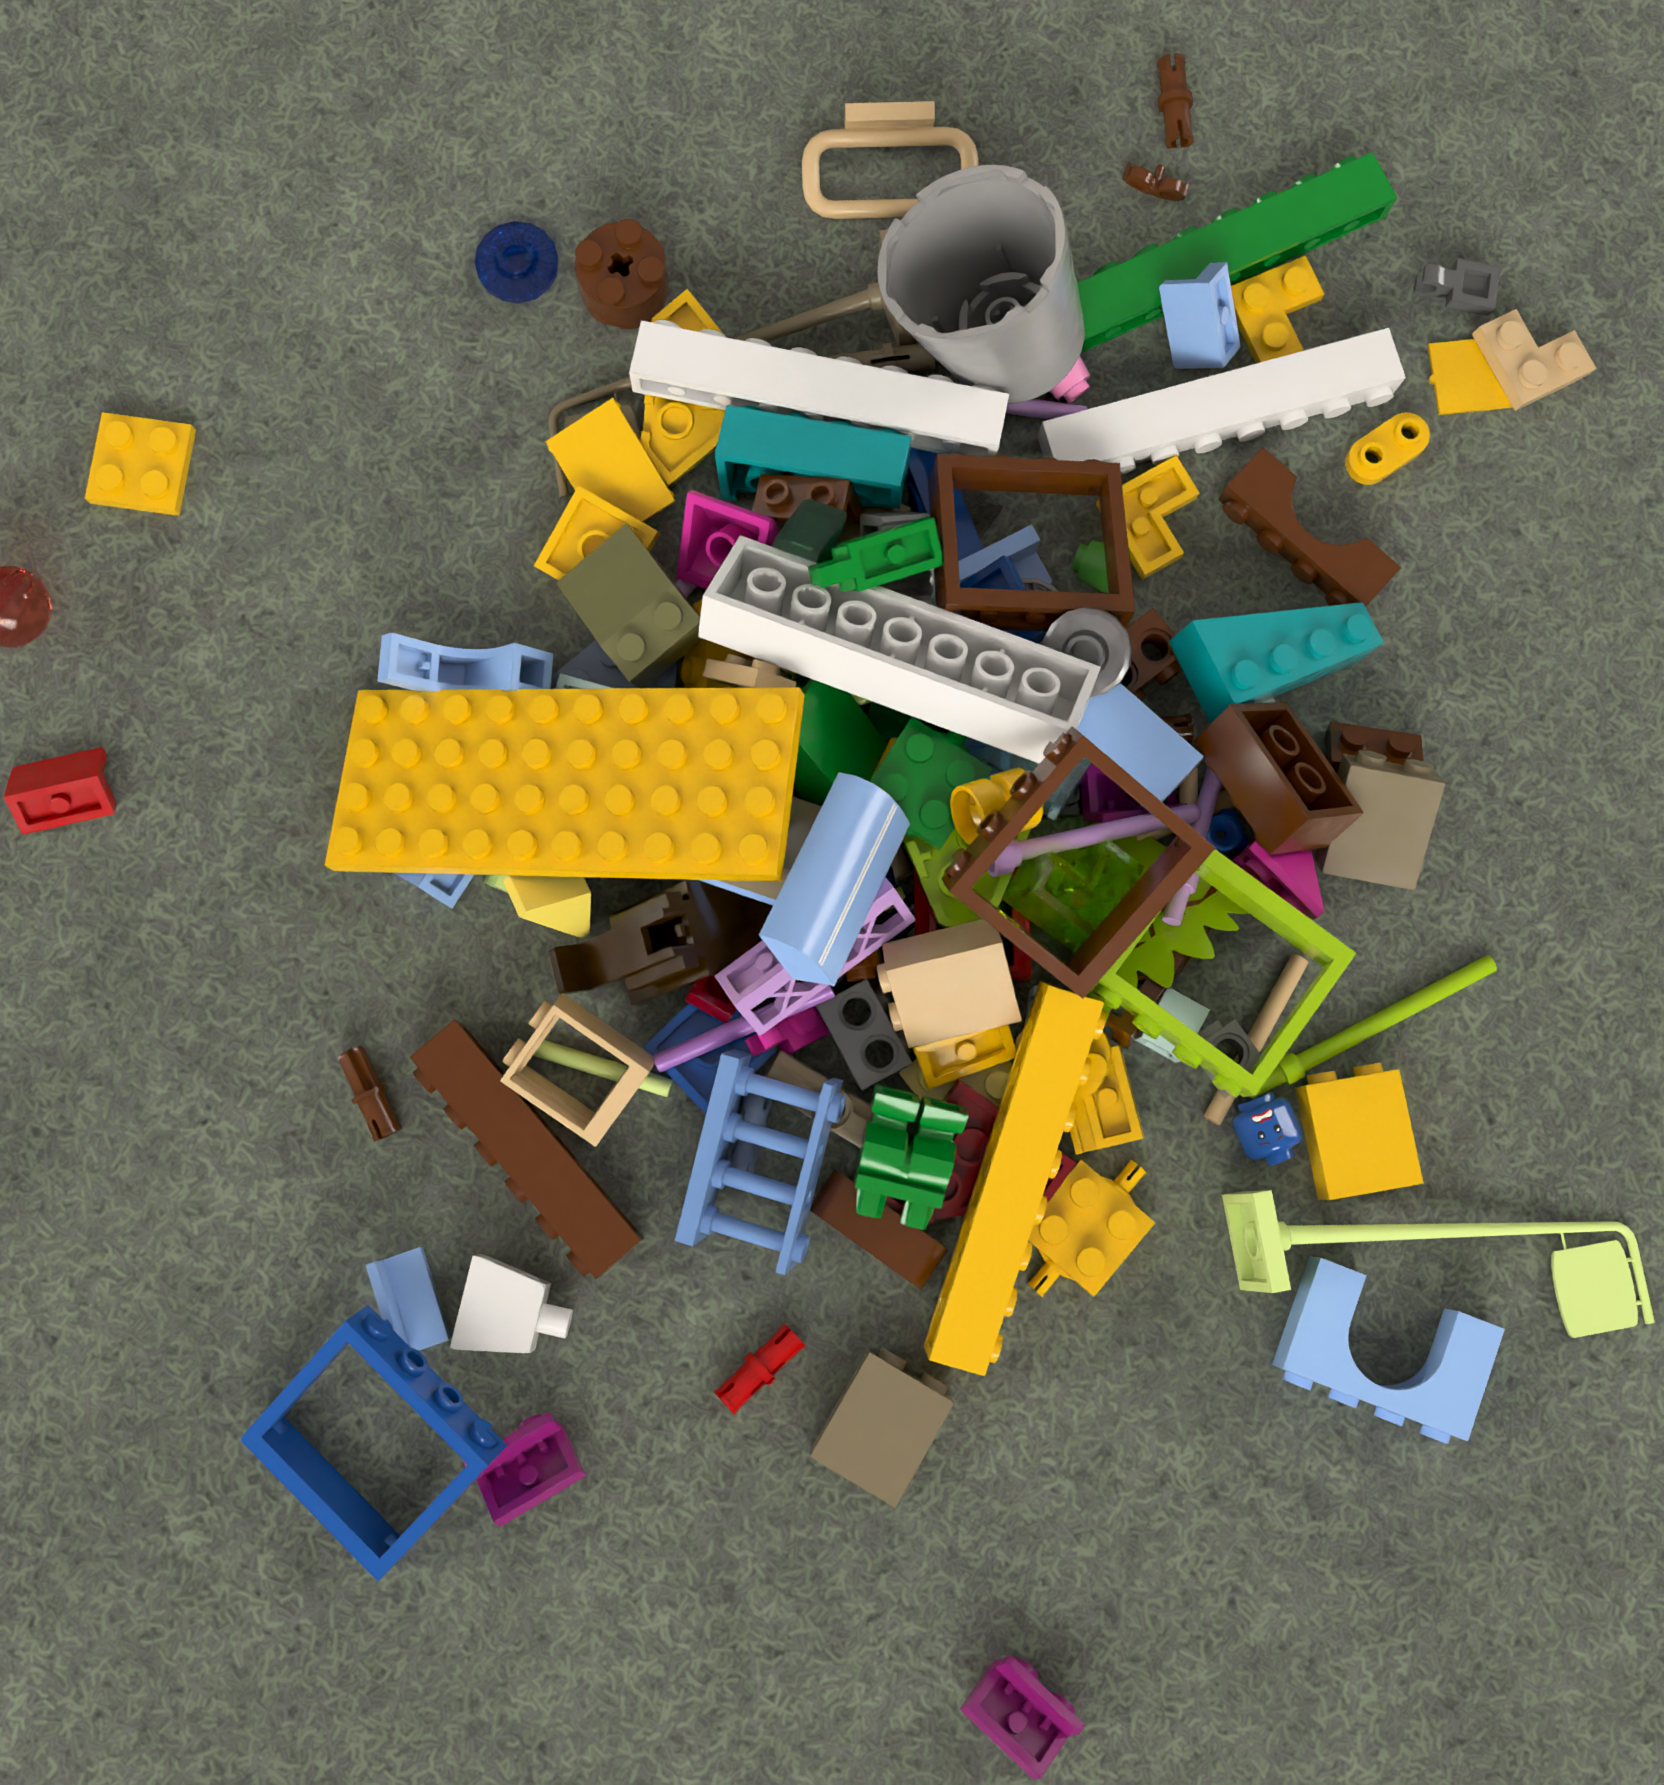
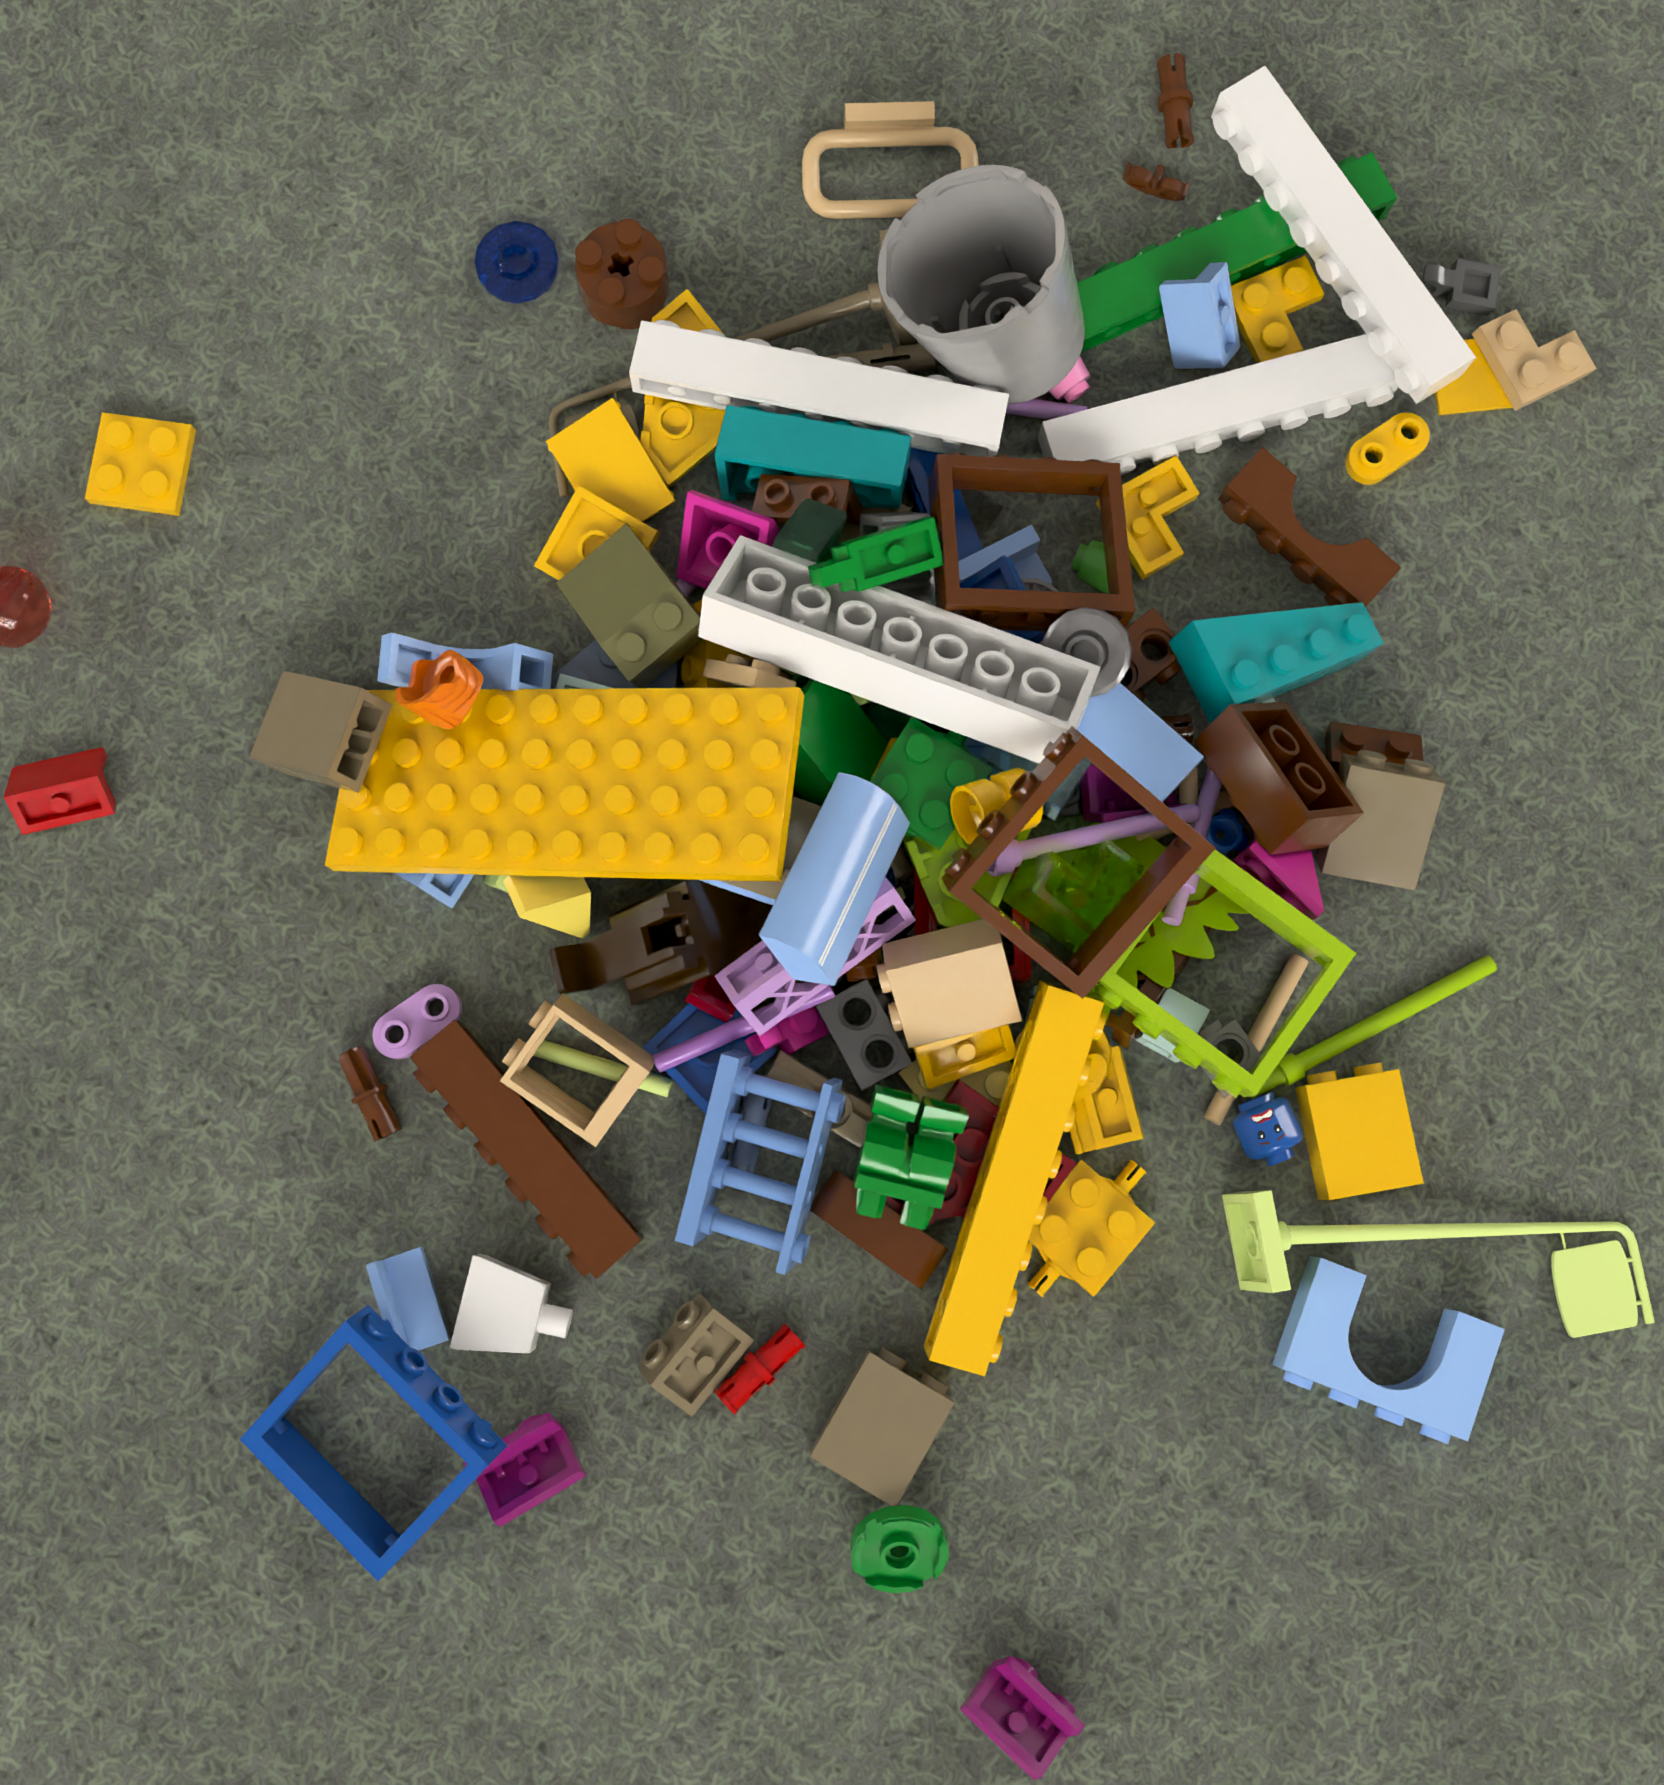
none -> dark tan brick [249,671,393,793]
none -> lavender plate [372,984,462,1059]
none -> orange hair [395,650,483,729]
none -> dark tan bracket [638,1293,754,1417]
none -> green plate [850,1505,949,1593]
none -> white brick [1211,66,1476,404]

